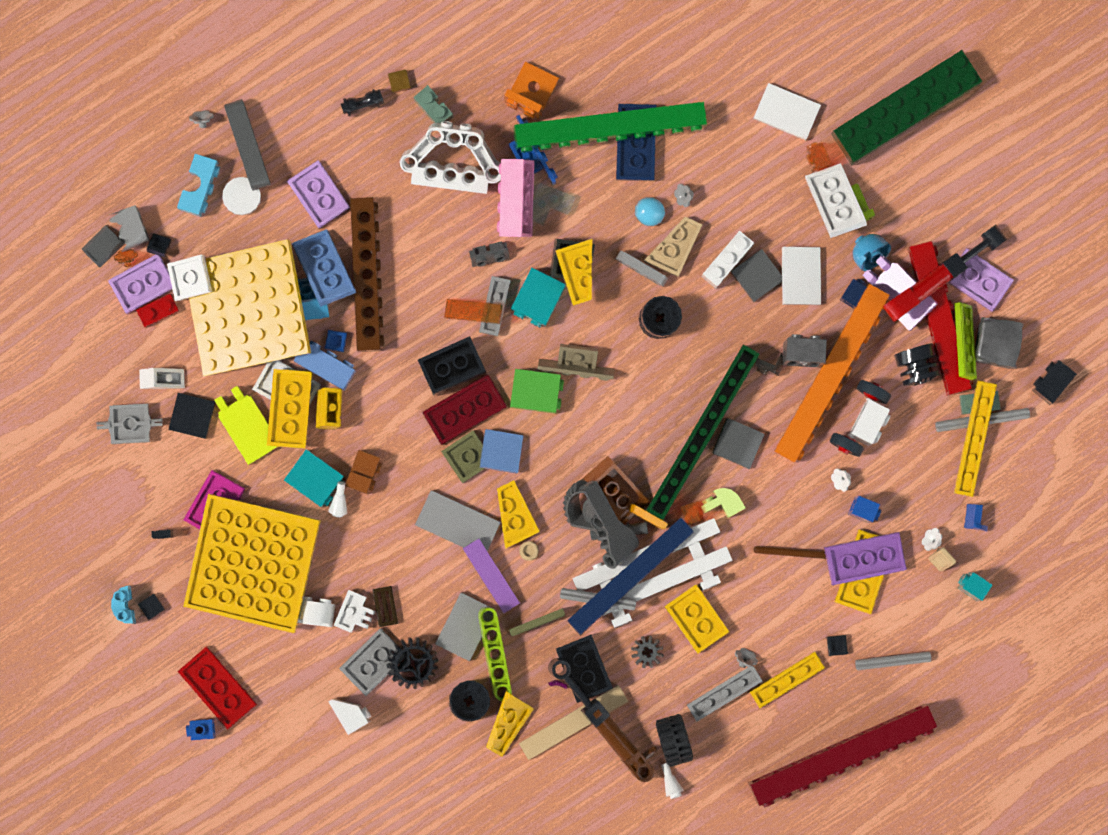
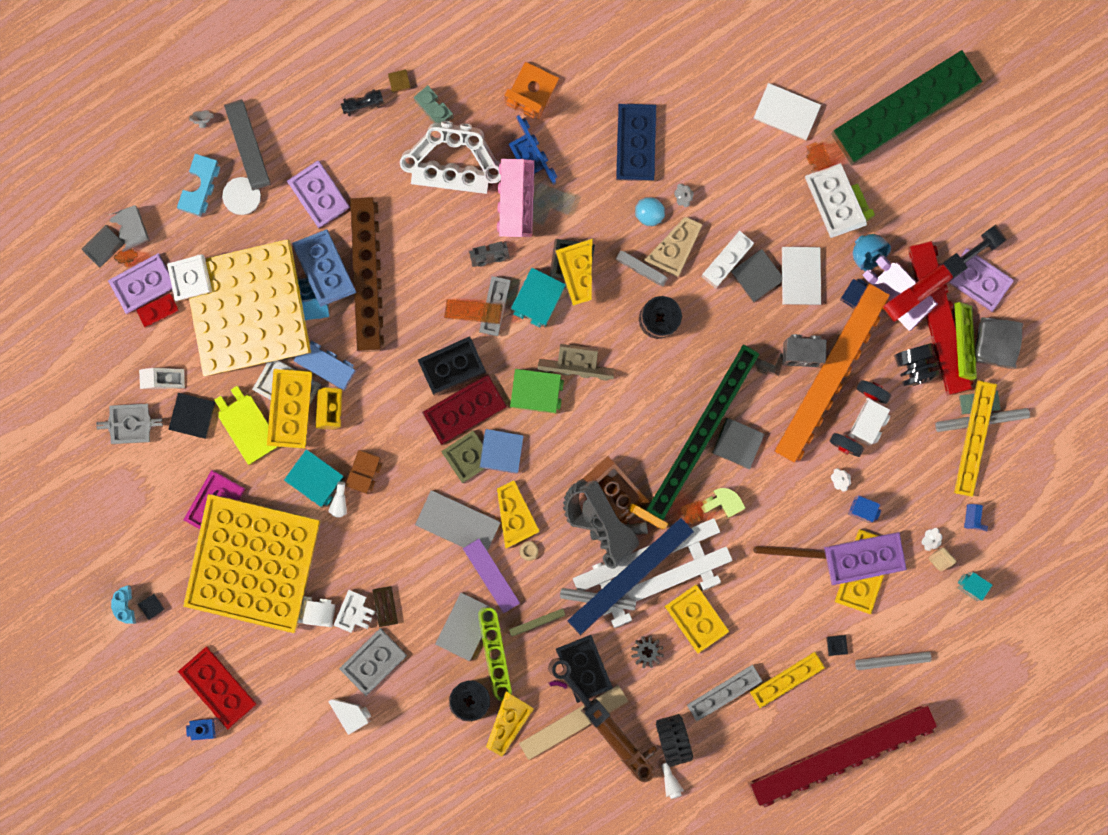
black tile [147,233,171,258] -> none
black tile [151,530,173,539] -> none
blue tile [325,330,347,353] -> none
black gear [386,637,439,689] -> none
green brick [513,102,707,153] -> none
light grey plant [735,648,758,668] -> none
black brick [1032,360,1077,405] -> none

